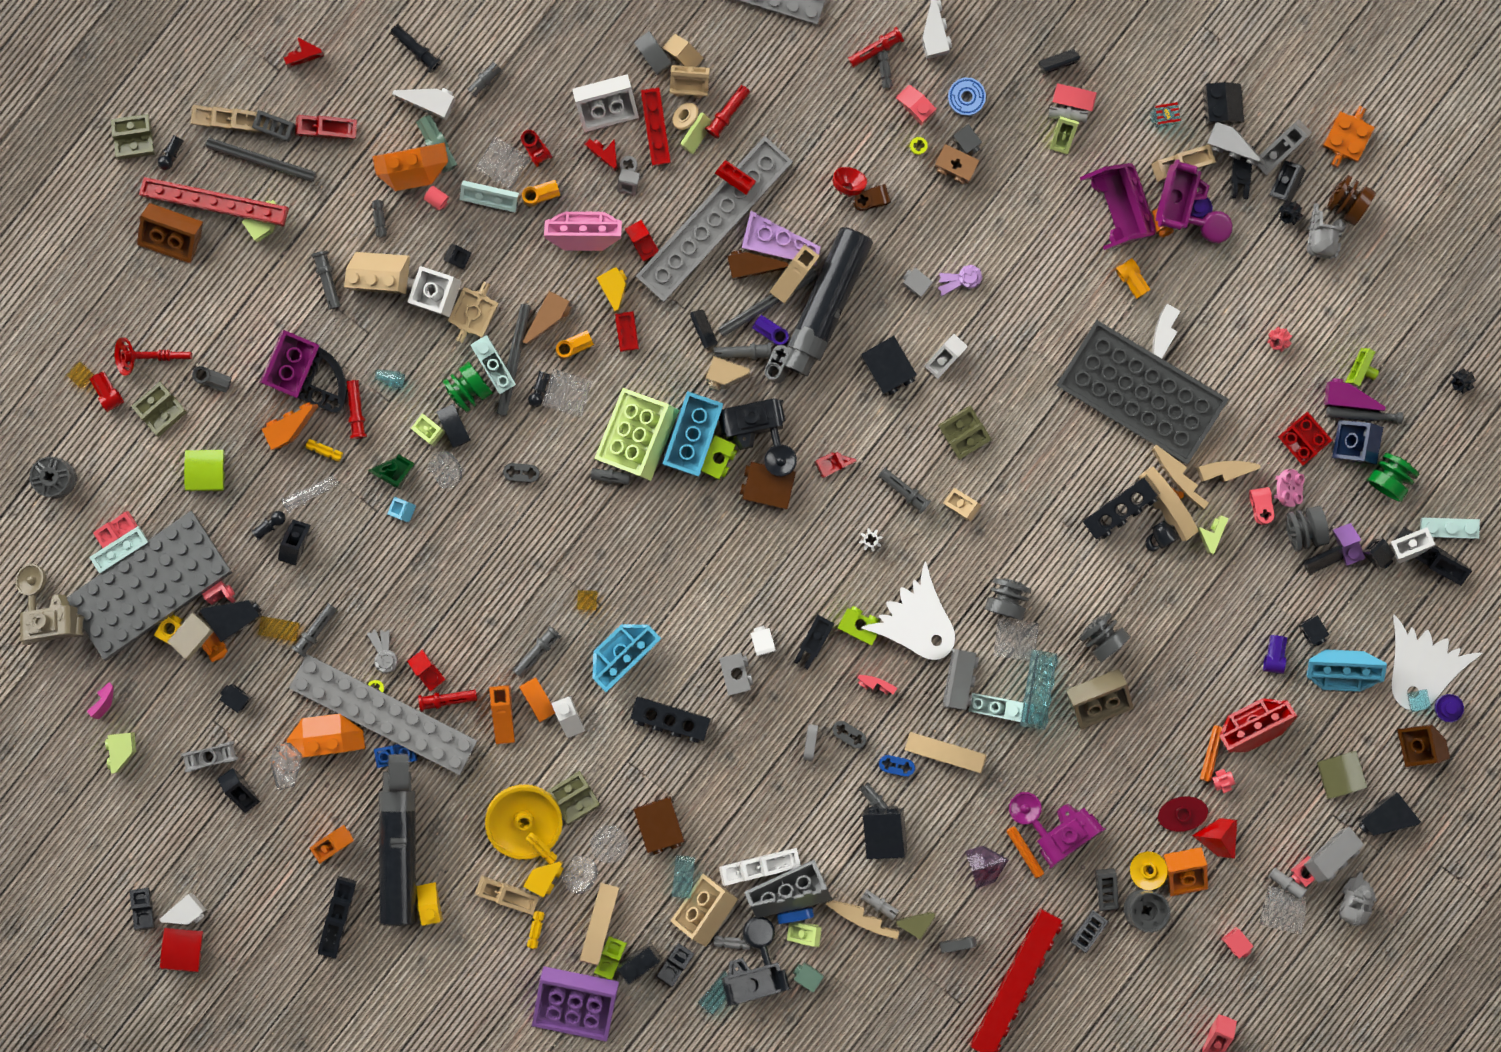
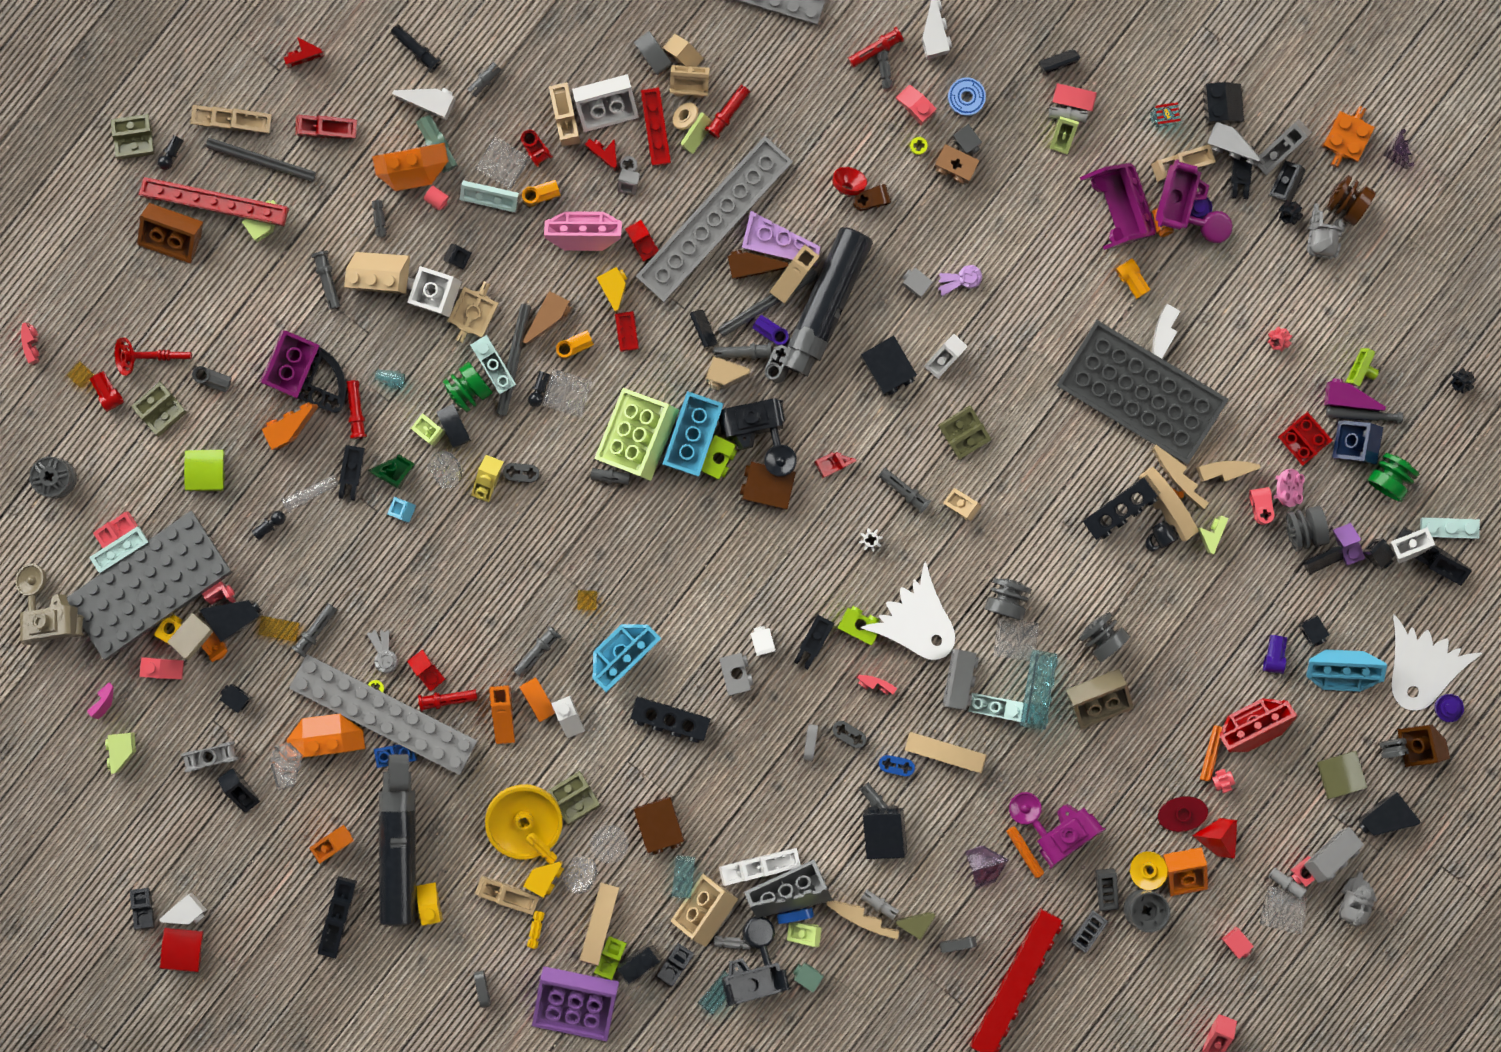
dark grey slope [252,110,296,143] -> none
black slope [278,519,311,566] -> none
yellow axle [306,439,343,462] -> none
red plate [715,160,757,195] -> none
clear light blue tile [1407,689,1431,712] -> none
none -> coral slope [21,322,40,365]
none -> coral slope [139,657,184,680]
none -> black hinge [338,445,366,501]
none -> light yellow slope [471,455,504,502]
none -> dark grey beam [474,970,491,1008]
none -> tan slope [549,83,581,147]
none -> dark grey wheel [1379,738,1409,758]
none -> slope [1383,129,1414,170]

